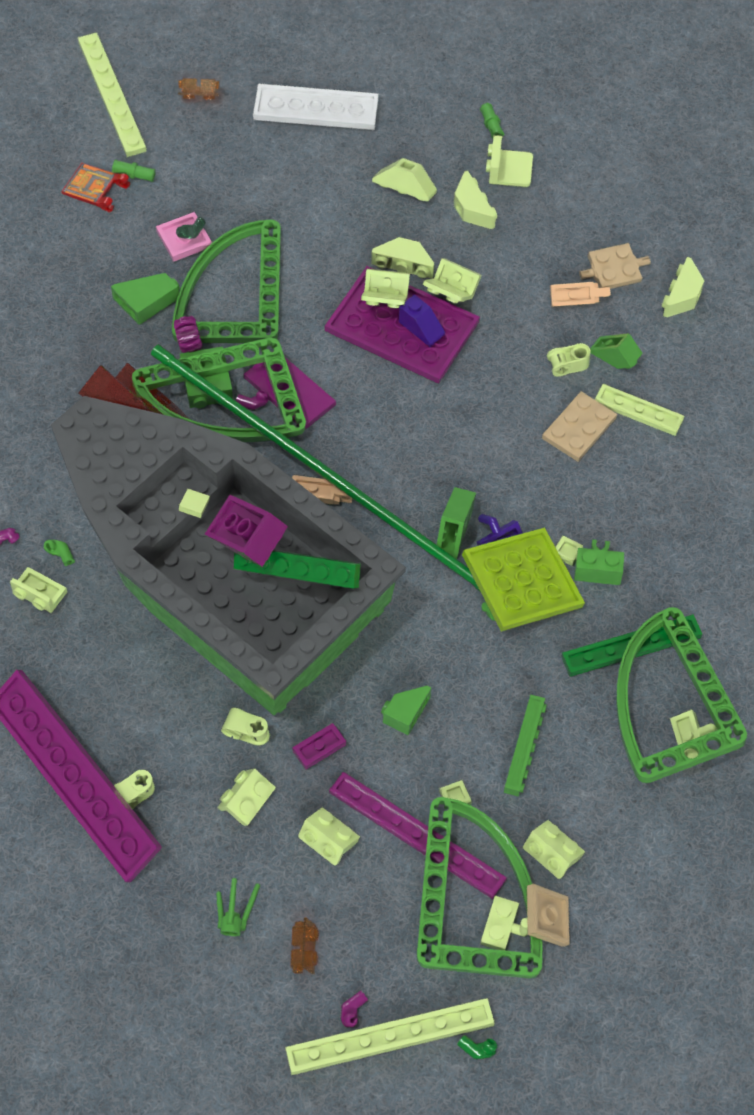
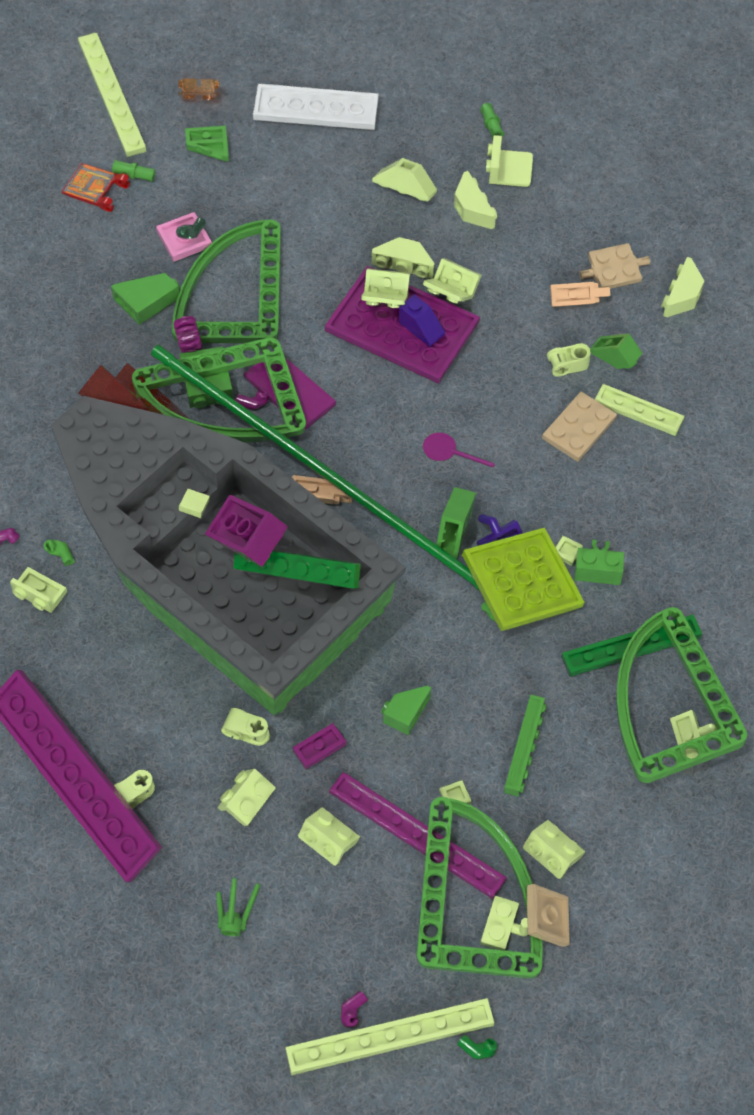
clear orange hinge [290,918,319,974] -> none
none -> bright green wing [185,126,229,161]
none -> magenta piece [423,433,495,467]

